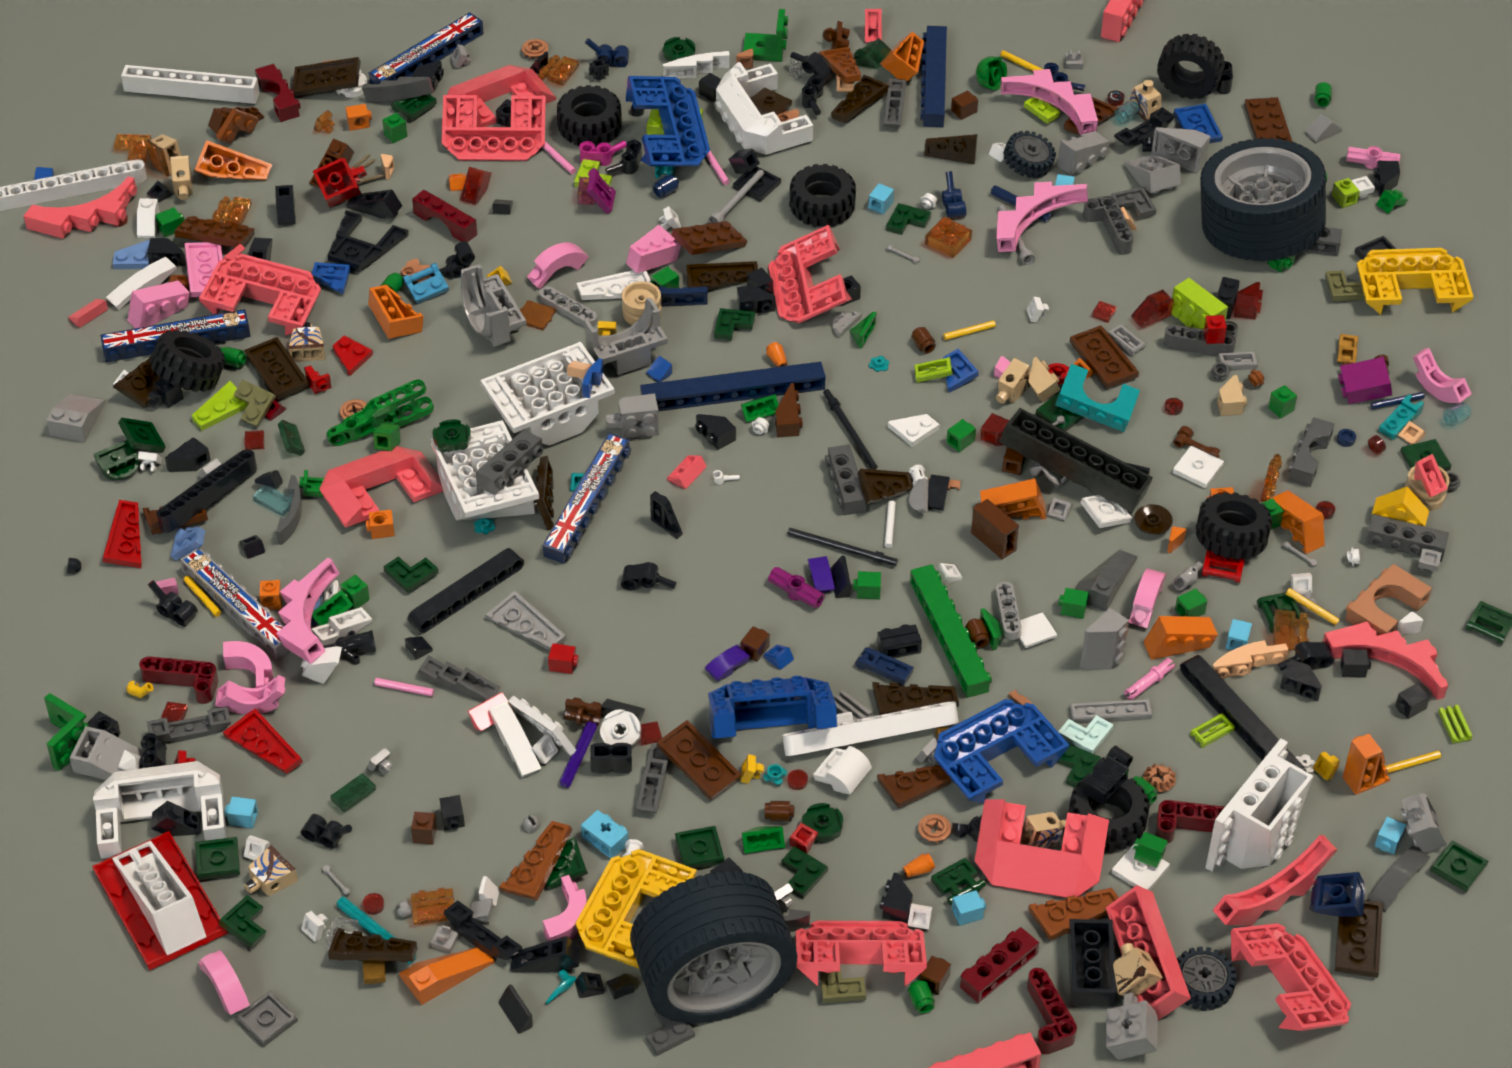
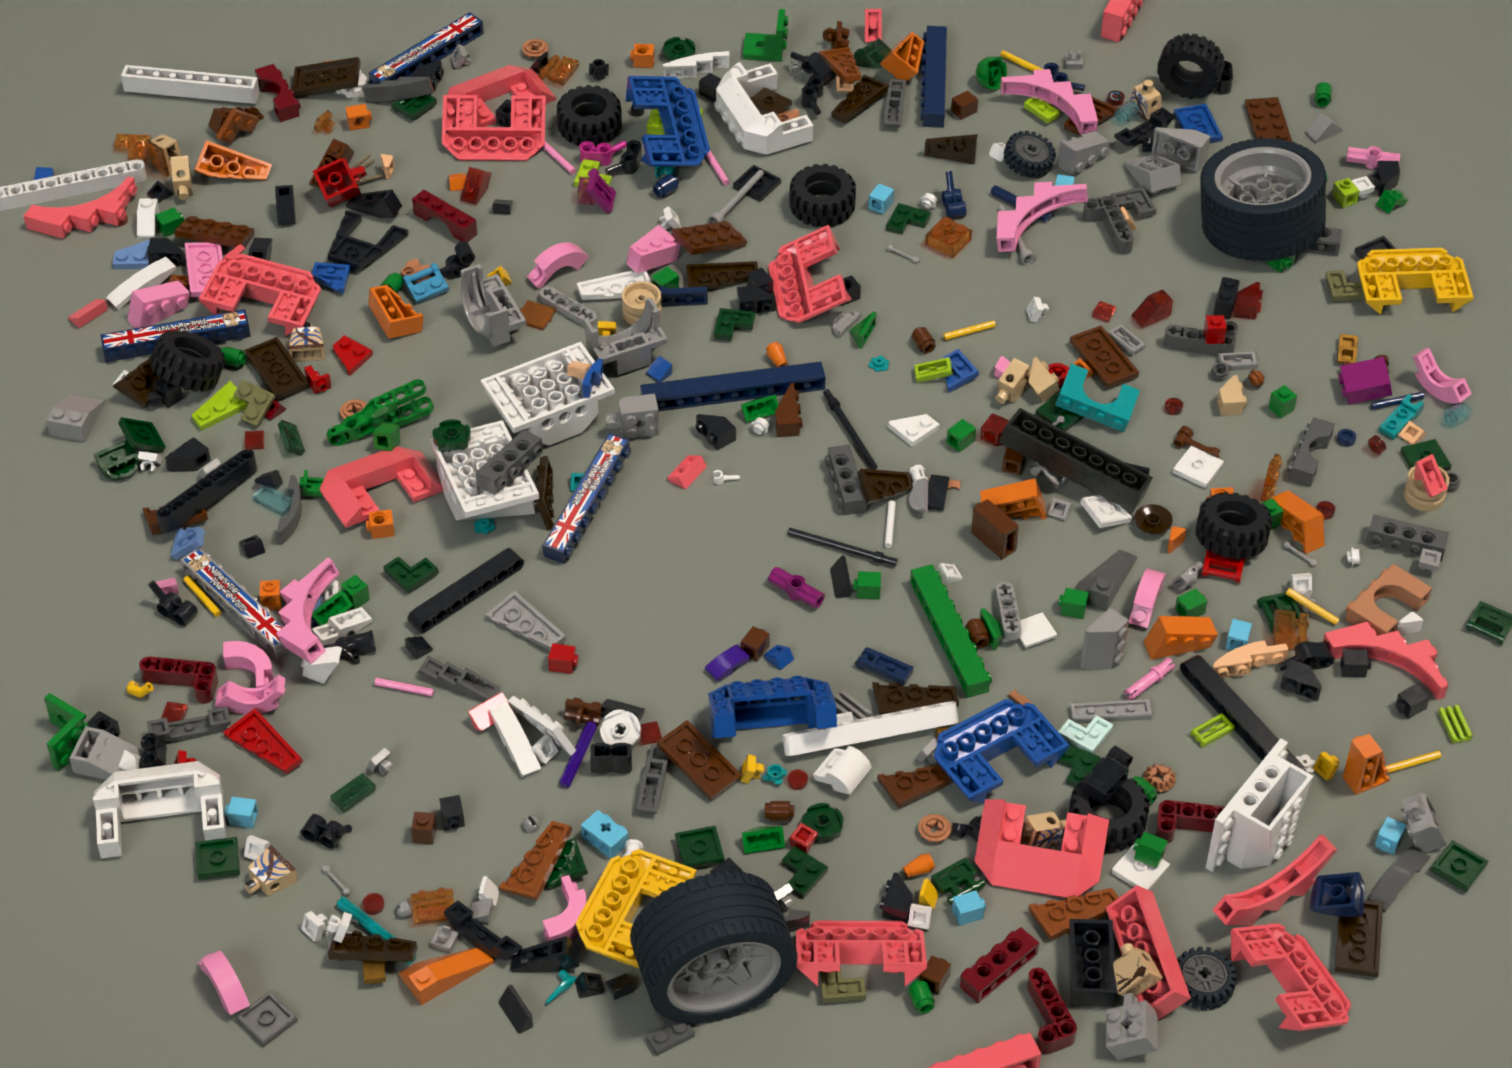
black hinge [67,557,82,573] -> none
piece [92,831,228,971] -> none
red wing [103,499,142,568] -> none
black slope [151,800,201,836] -> none
clear orange plate [212,196,252,226] -> none
dark green plate [219,895,266,949] -> none
green brick [382,112,408,144] -> none
dark blue beam [585,38,629,67] -> none
black beam [620,562,676,591] -> none
black wing [650,491,683,539] -> none
black brick [728,149,760,174] -> none
nougat slope [736,49,753,69] -> none
dark purple slope [807,556,835,593] -> none
black brick [877,624,922,658] -> none
lime brick [1170,278,1228,329] -> none
yellow brick [1372,487,1429,526] -> none
none -> white tile [326,912,352,943]
none -> orange brick [630,43,655,68]
none -> yellow slope [918,878,939,910]

